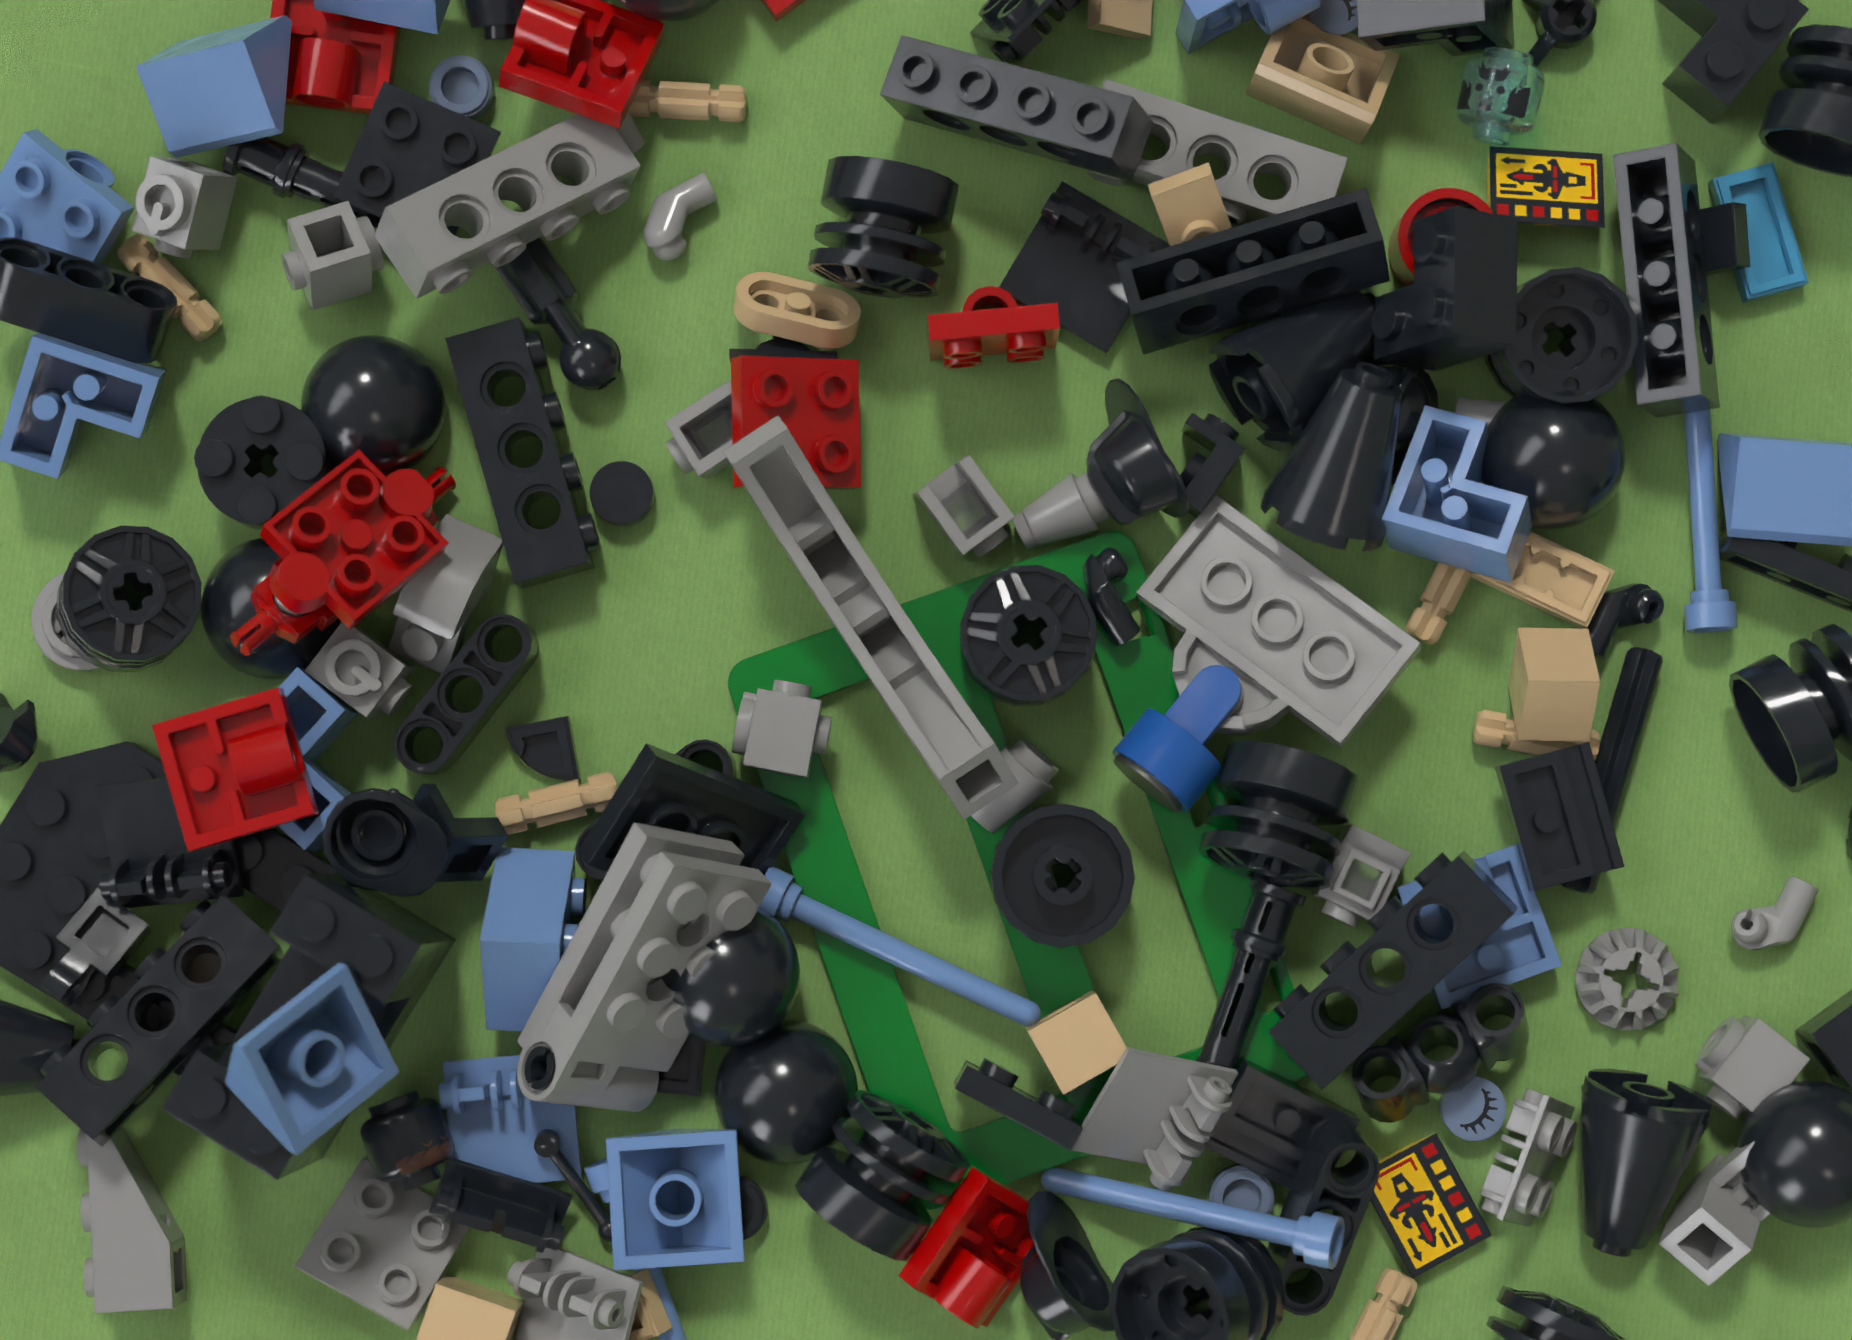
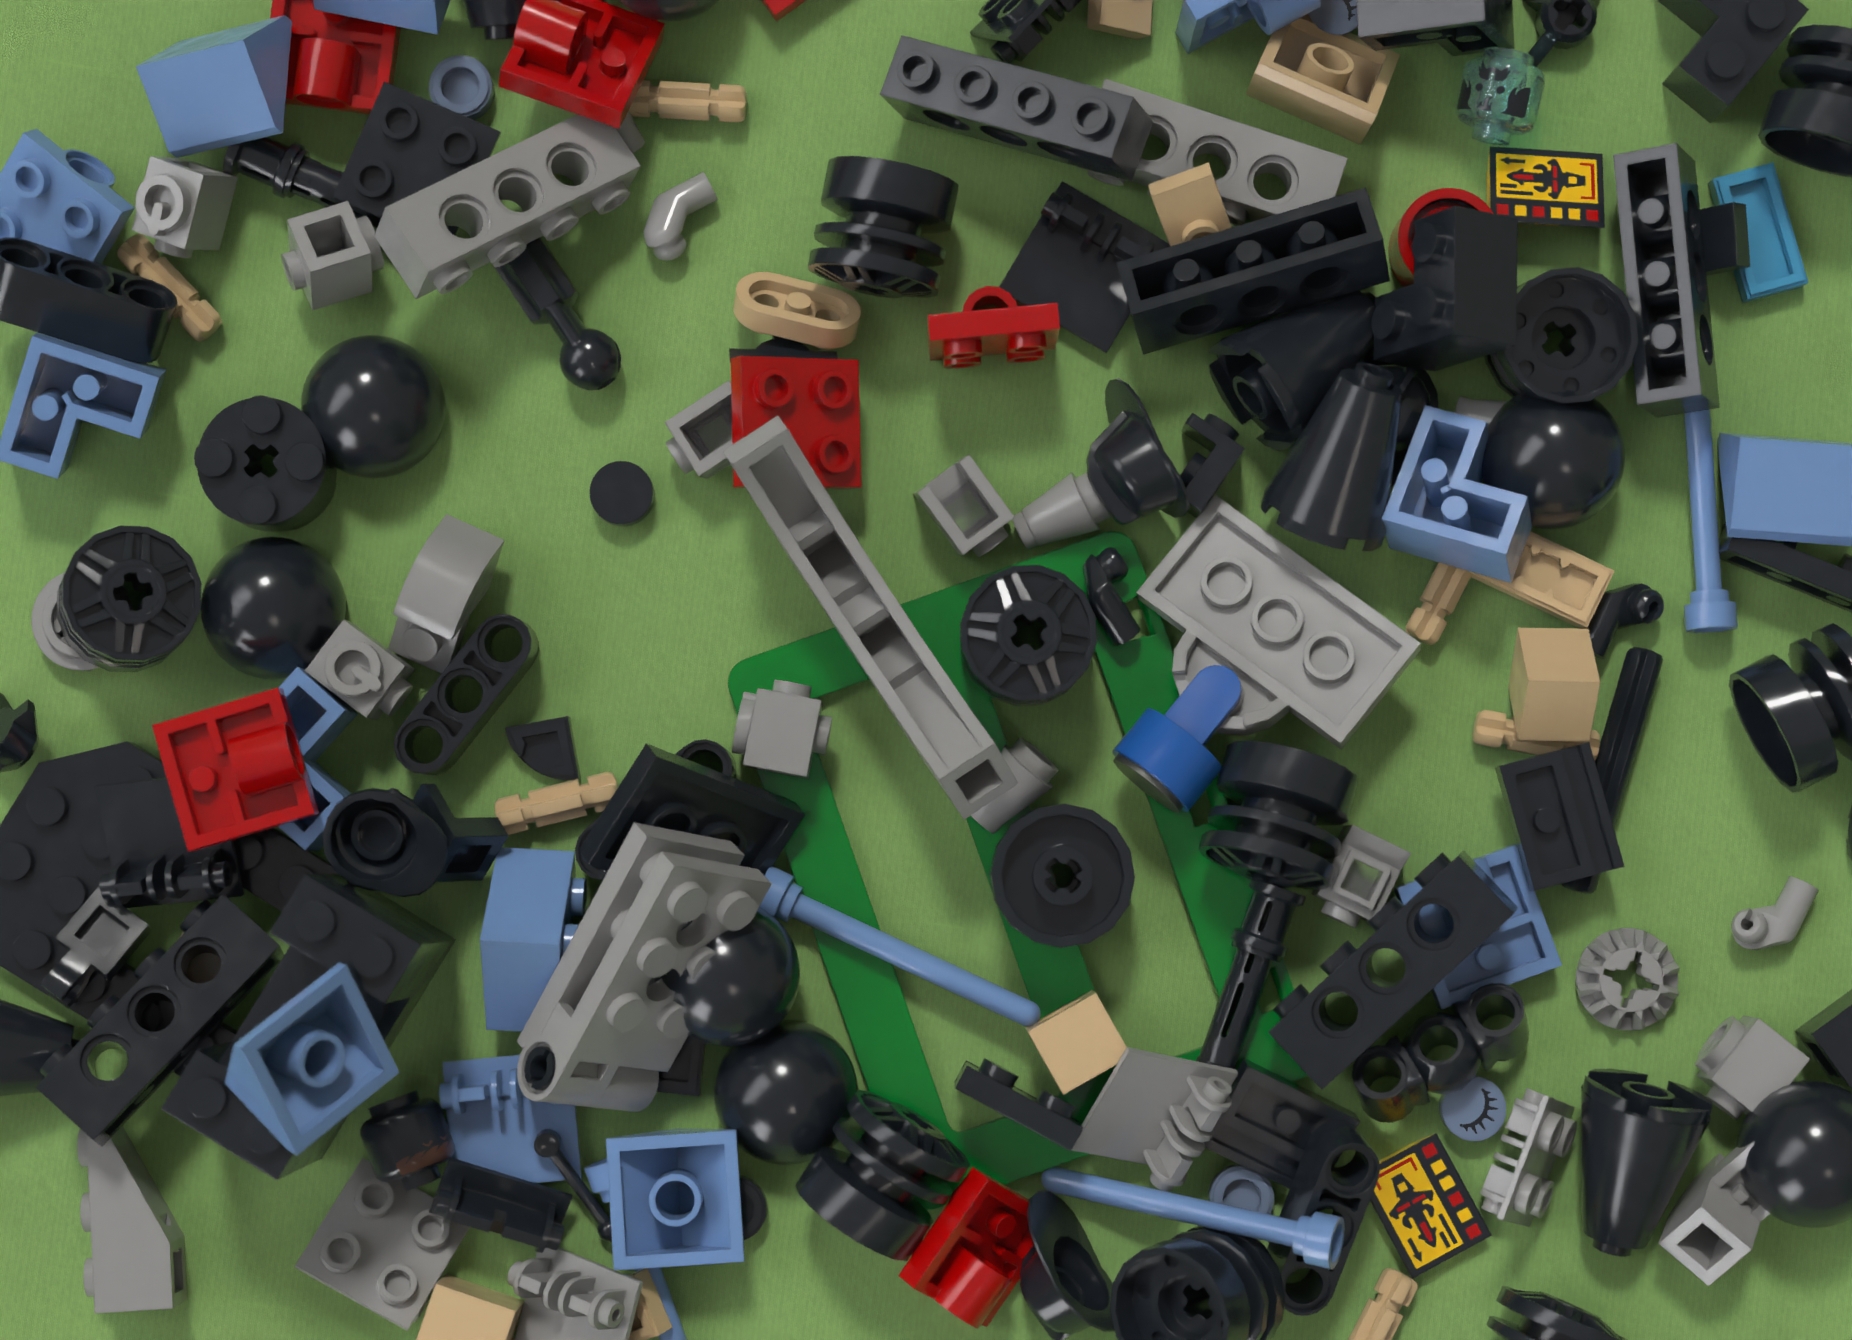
red piece [230,449,456,656] -> none
black brick [445,317,601,589] -> none

